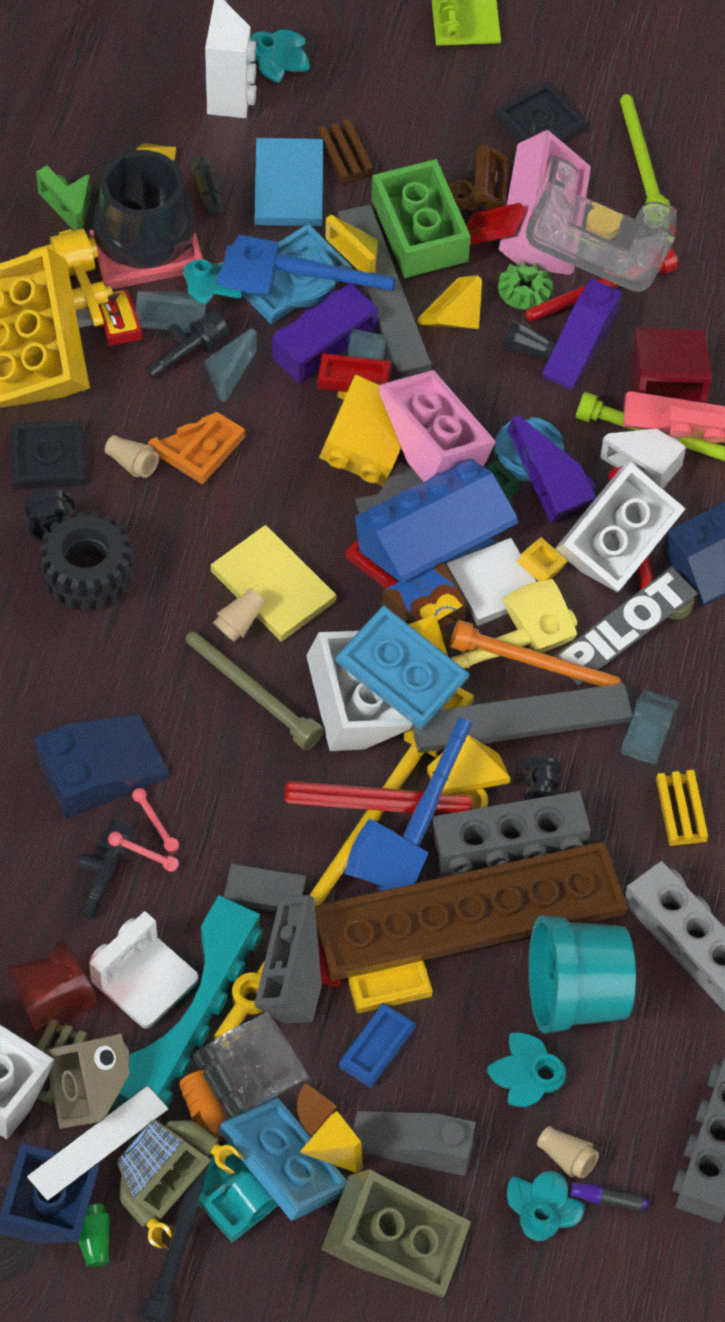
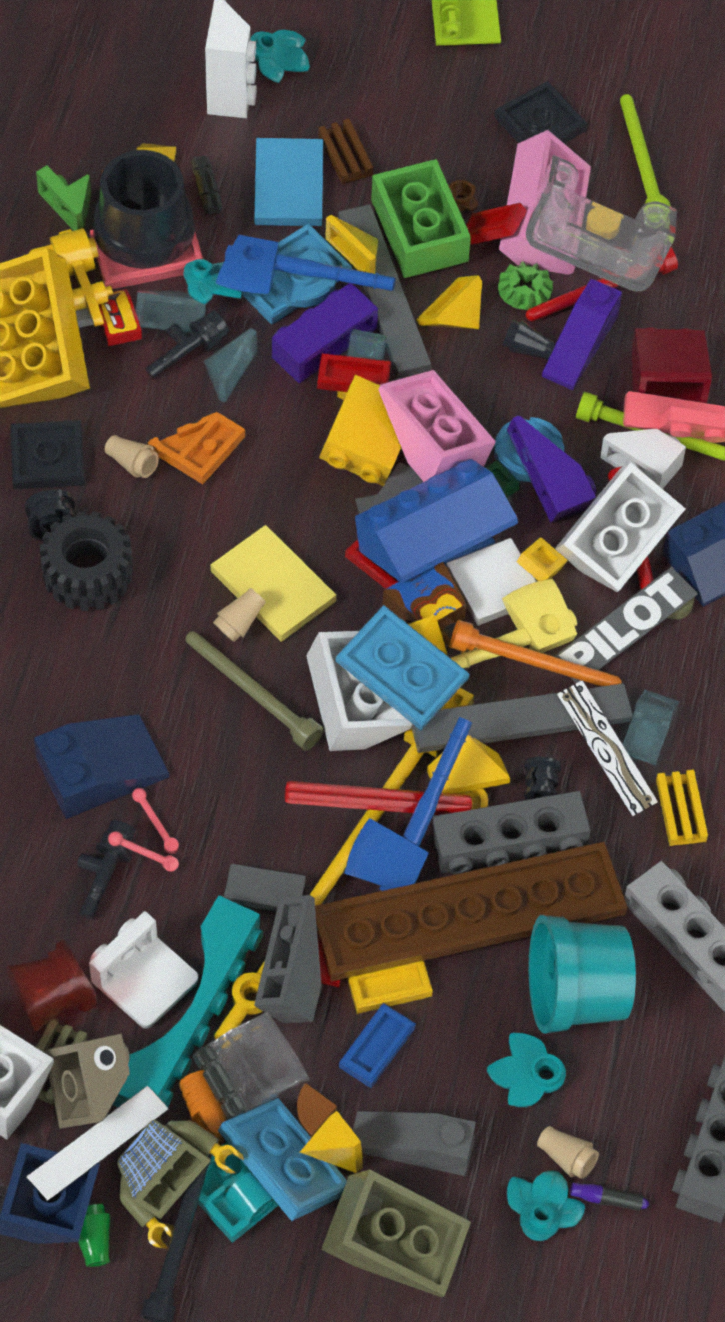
reddish brown tile [474,143,510,210] -> none
none -> sticker [557,681,658,816]

